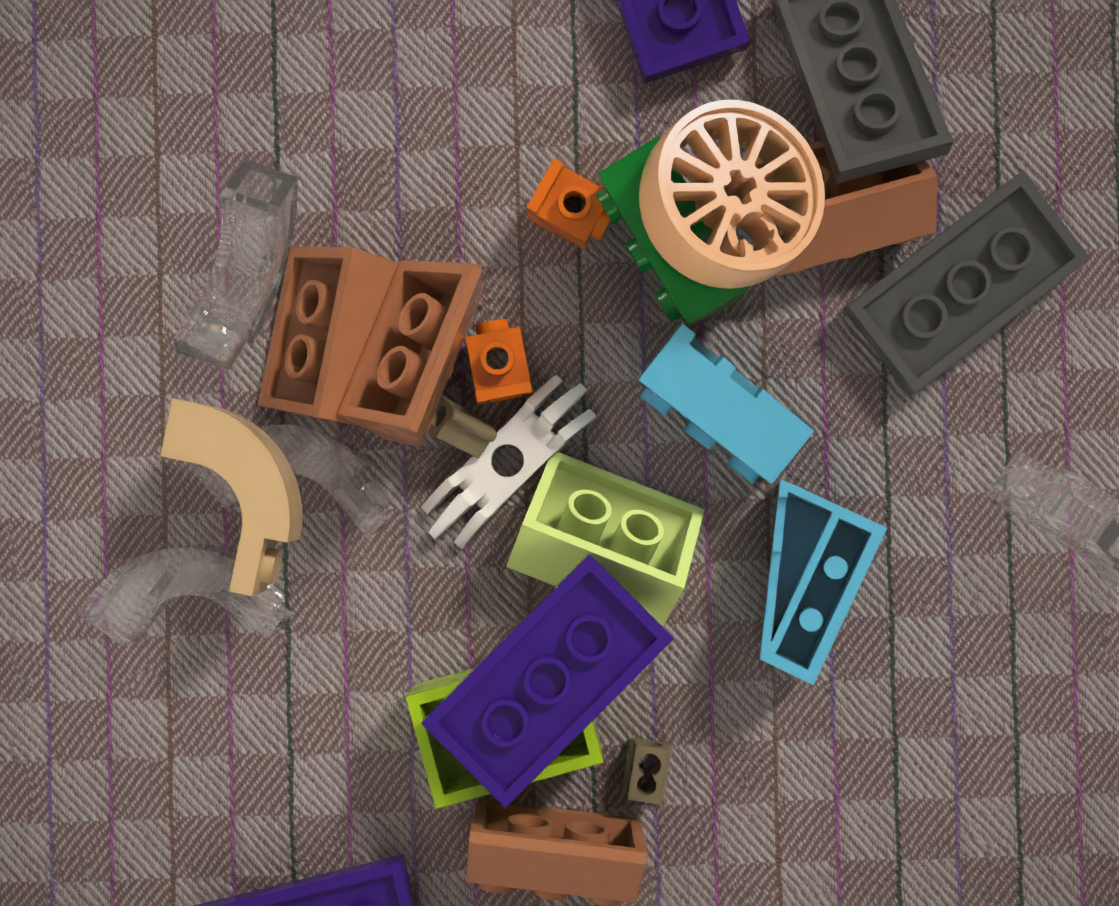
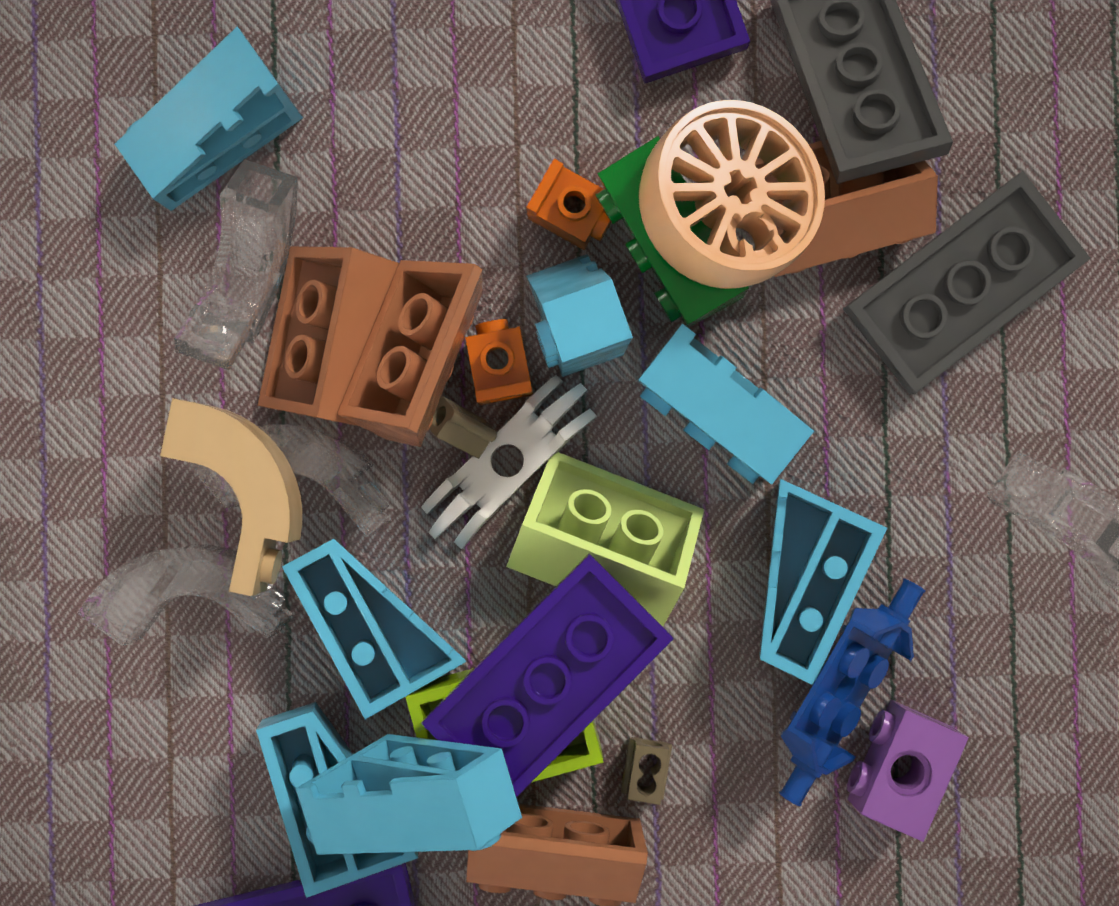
none -> medium azure wedge [114,26,303,211]
none -> medium azure wedge [256,702,418,898]
none -> medium azure wedge [282,539,467,719]
none -> medium azure wedge [295,734,522,855]
none -> medium azure wedge [526,254,633,377]
none -> blue plate [779,578,926,807]
none -> medium lavender brick [847,700,969,842]

